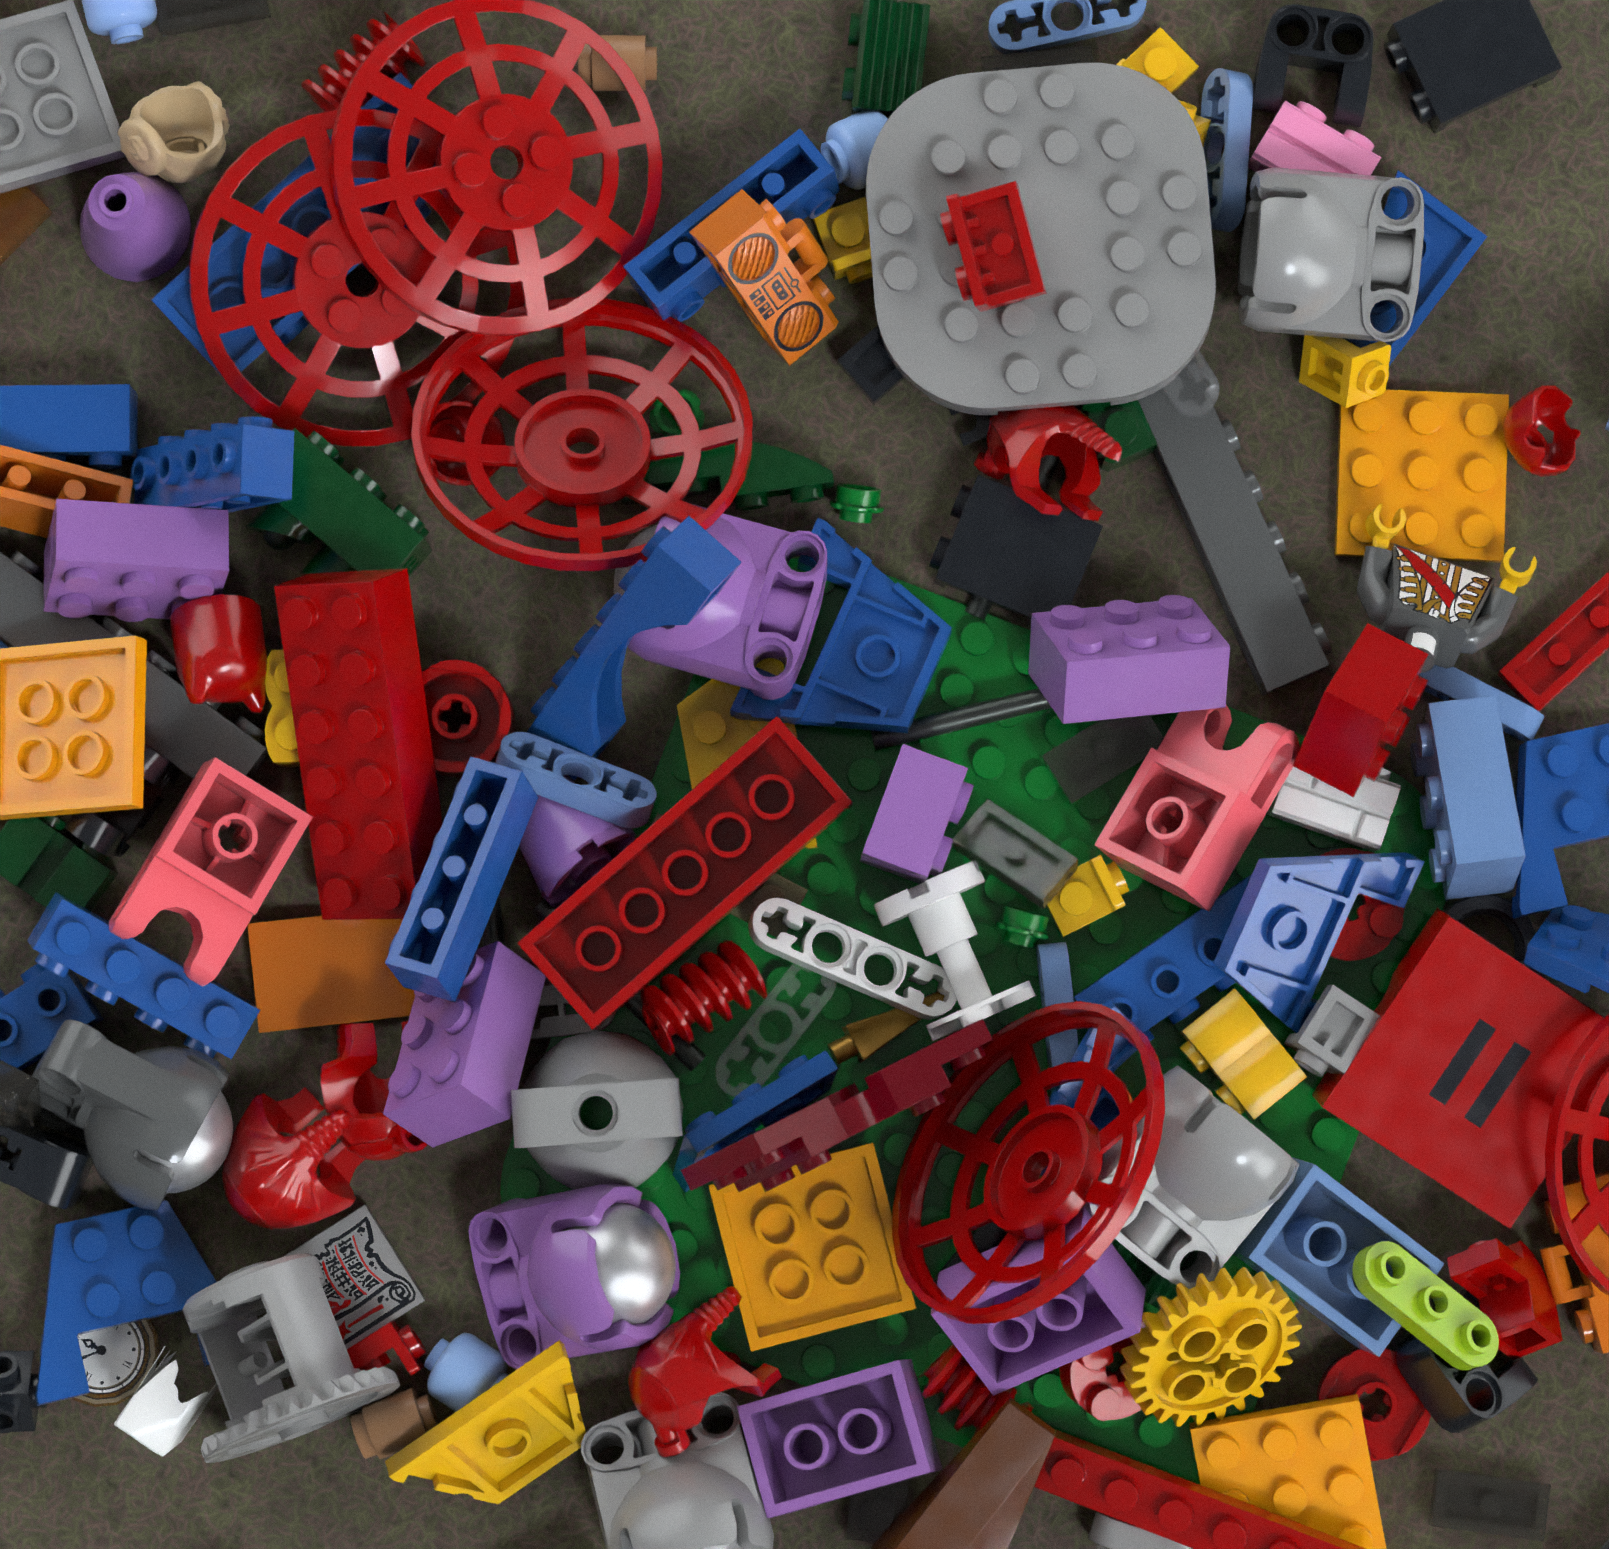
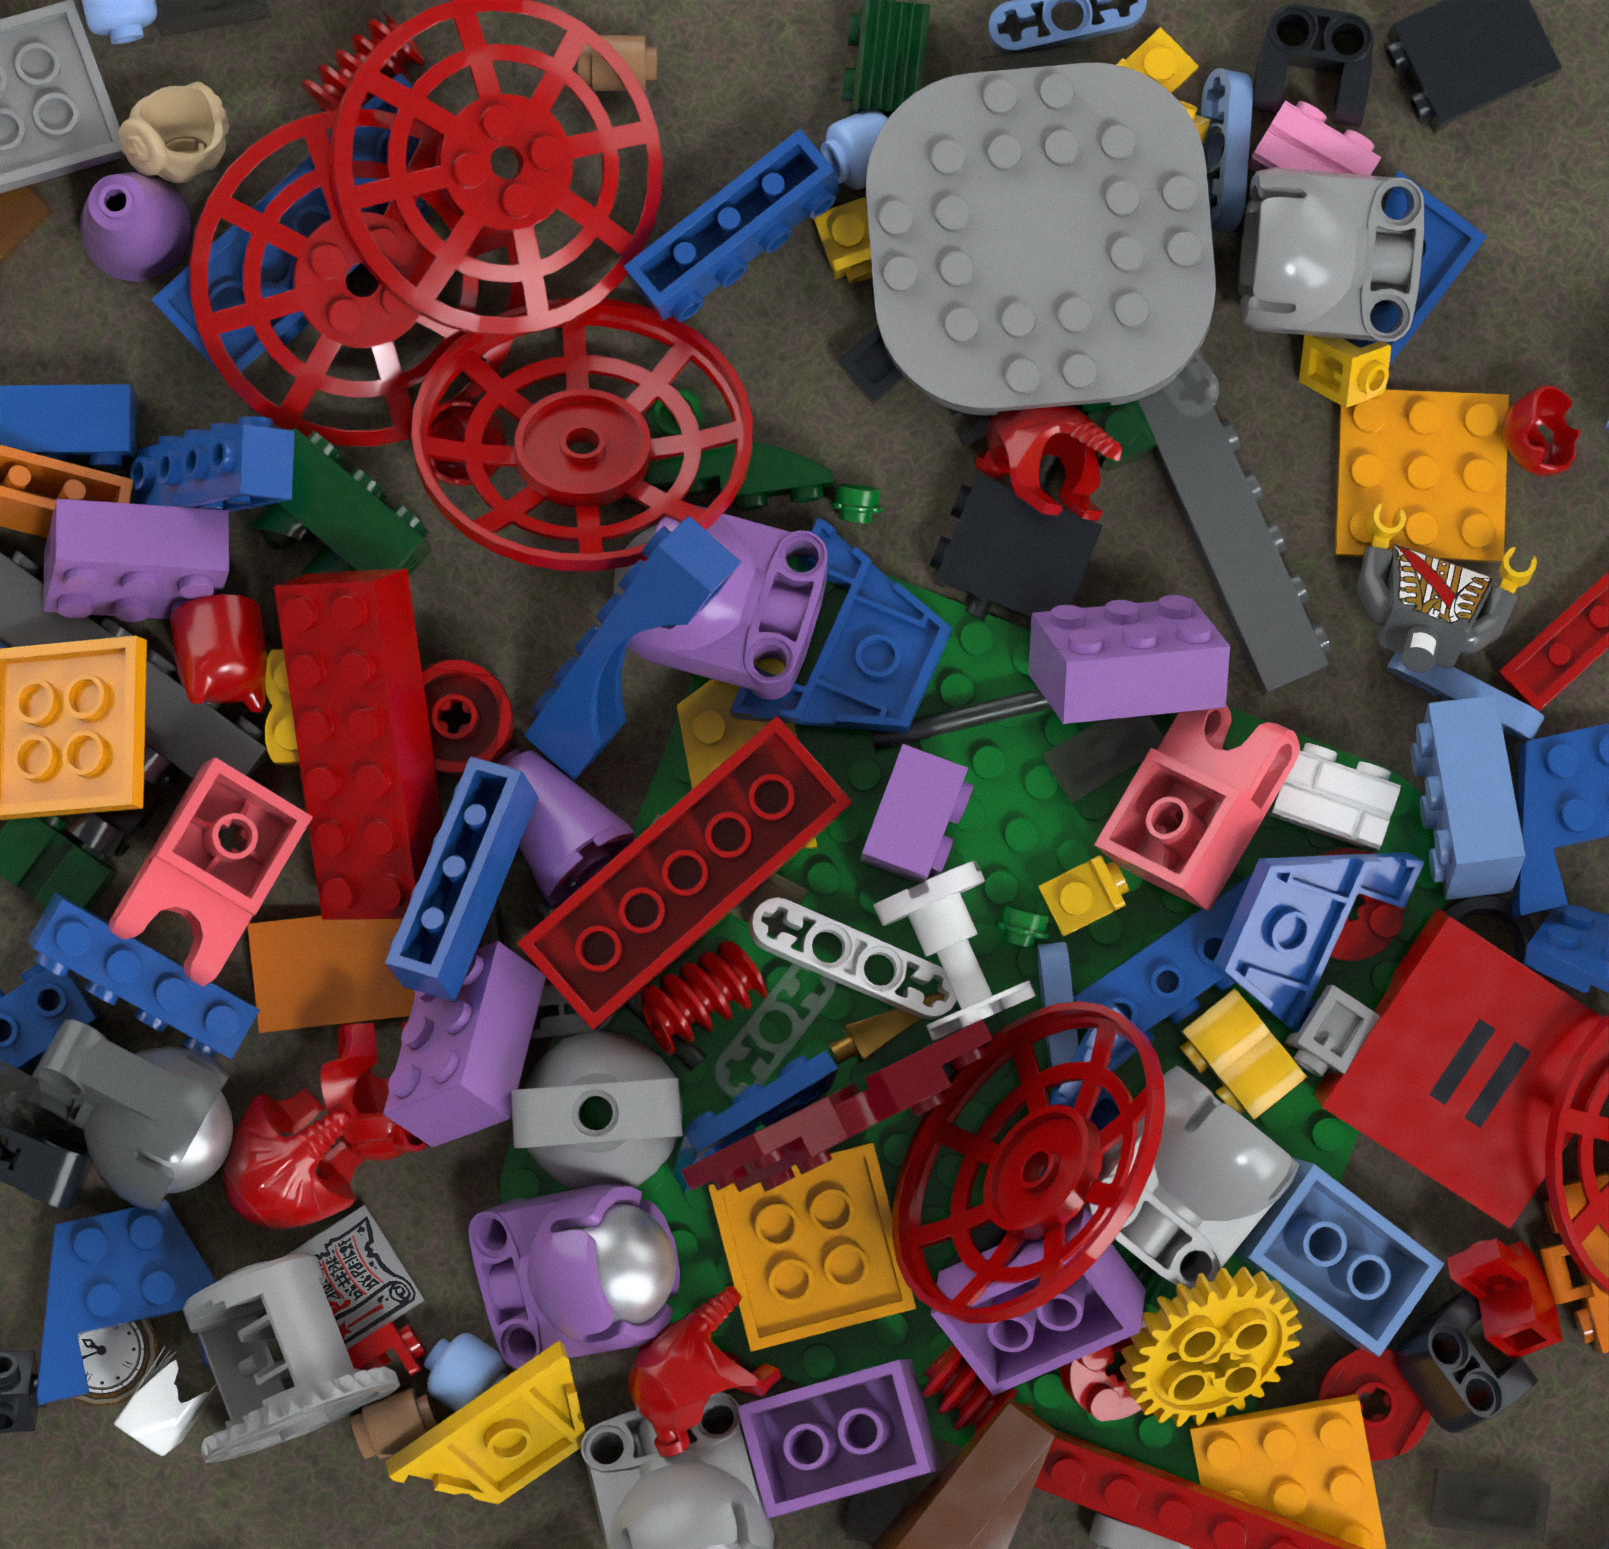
medium blue beam [495,732,657,828] -> none
orange piece [689,189,839,366] -> none
red bracket [940,181,1047,312] -> none
clear smoke plate [953,799,1078,909] -> none
red brick [1293,623,1429,798] -> none
lime plate [1352,1241,1499,1370] -> none

